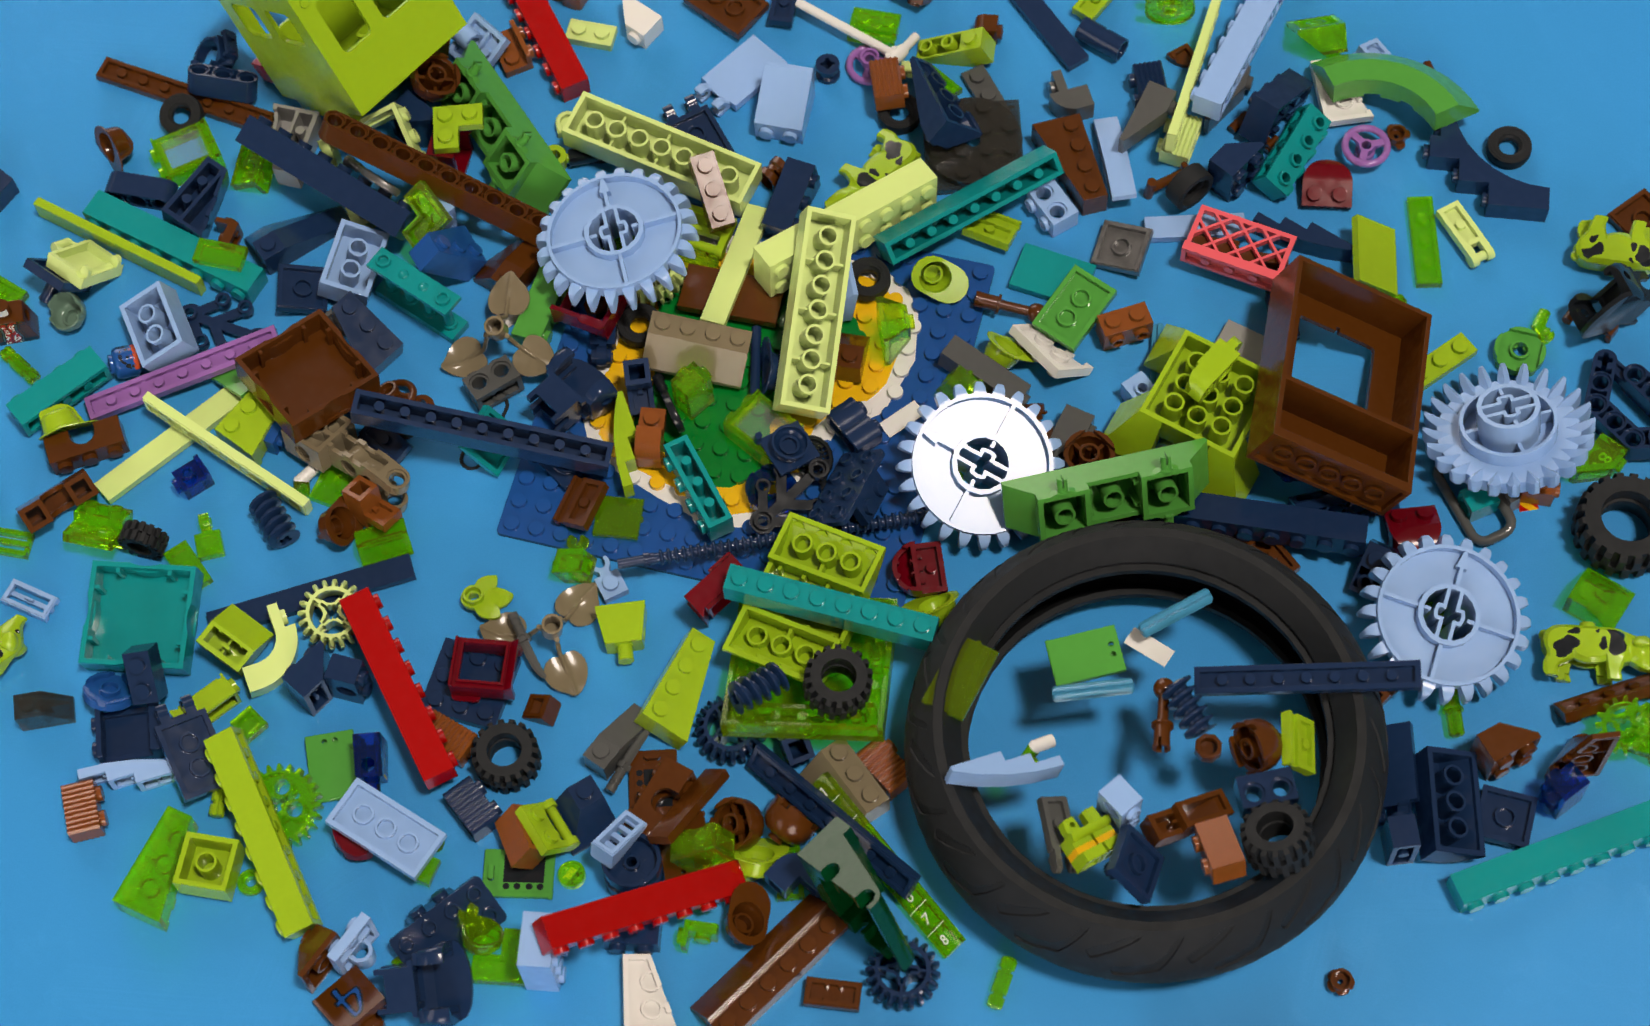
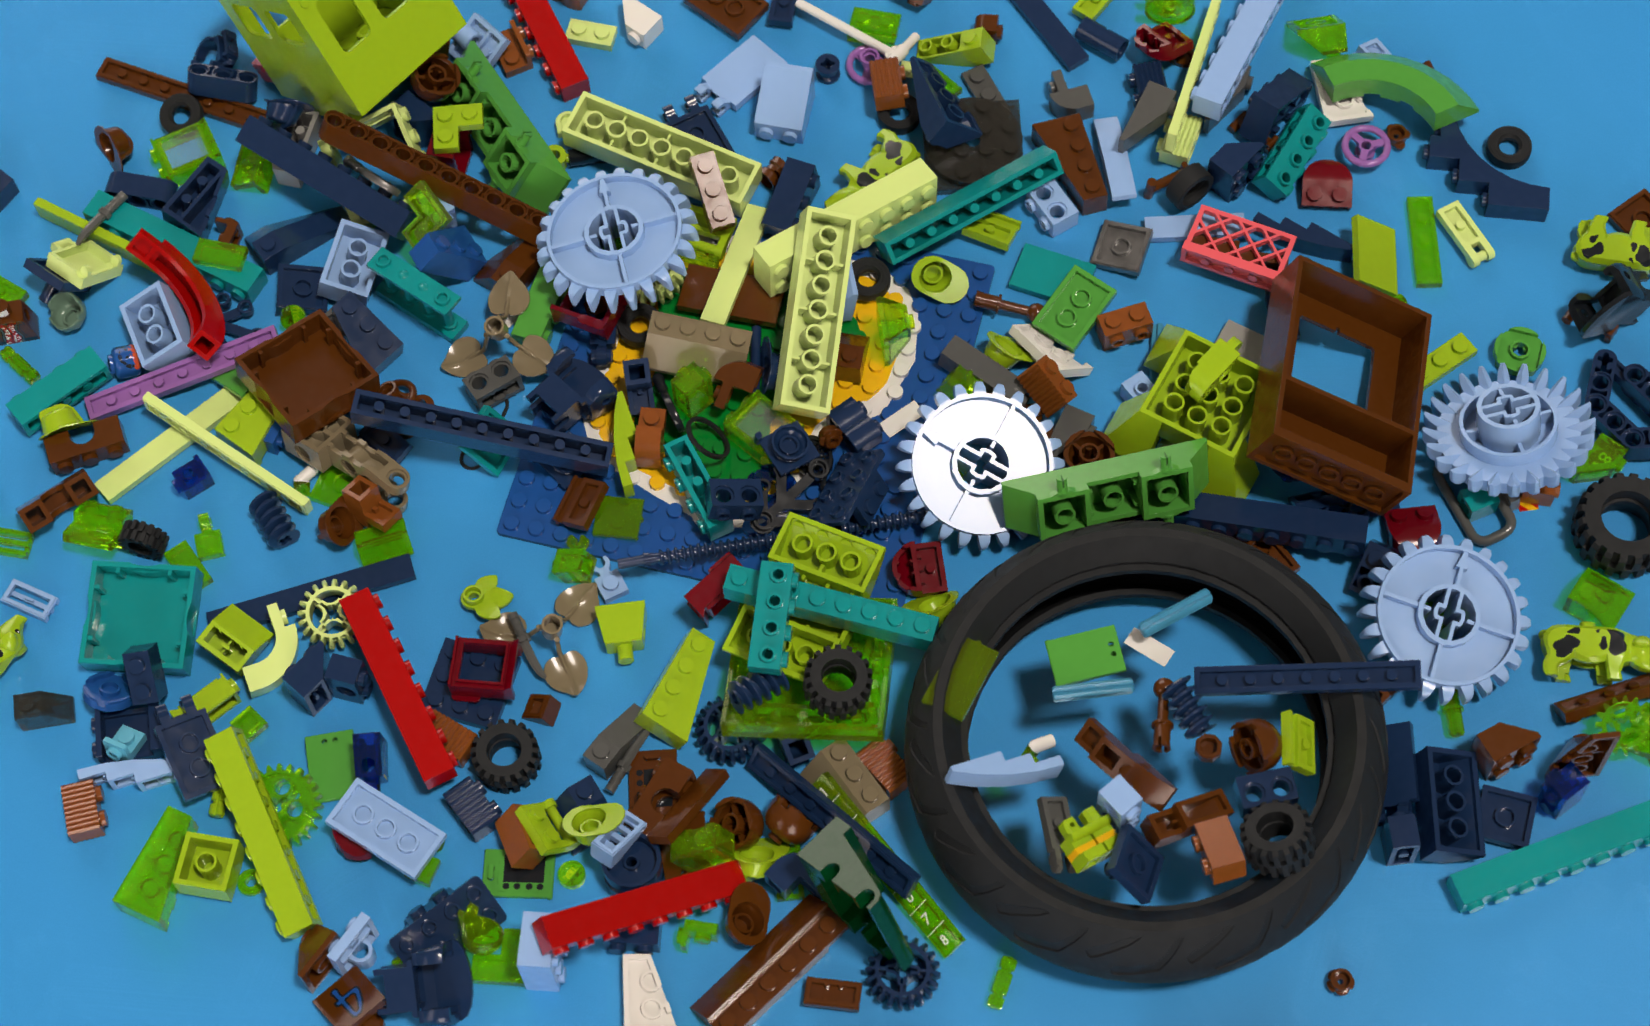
clear neon green arm [1531,308,1555,344] -> none
none -> dark grey piece [76,191,128,246]
none -> medium azure bracket [102,724,147,761]
none -> red arch [125,228,225,361]
none -> dark blue piece [264,99,315,130]
none -> clear neon green tile [280,305,306,329]
none -> lime piece [562,803,625,846]
none -> black piece [686,416,730,460]
none -> dark blue brick [704,479,764,521]
none -> reddish brown brick [713,360,764,409]
none -> teal brick [747,560,800,676]
none -> reddish brown plate [818,425,843,449]
none -> dark orange brick [1017,355,1077,418]
none -> reddish brown slope [1074,718,1178,811]
none -> dark red slope [1134,21,1194,61]

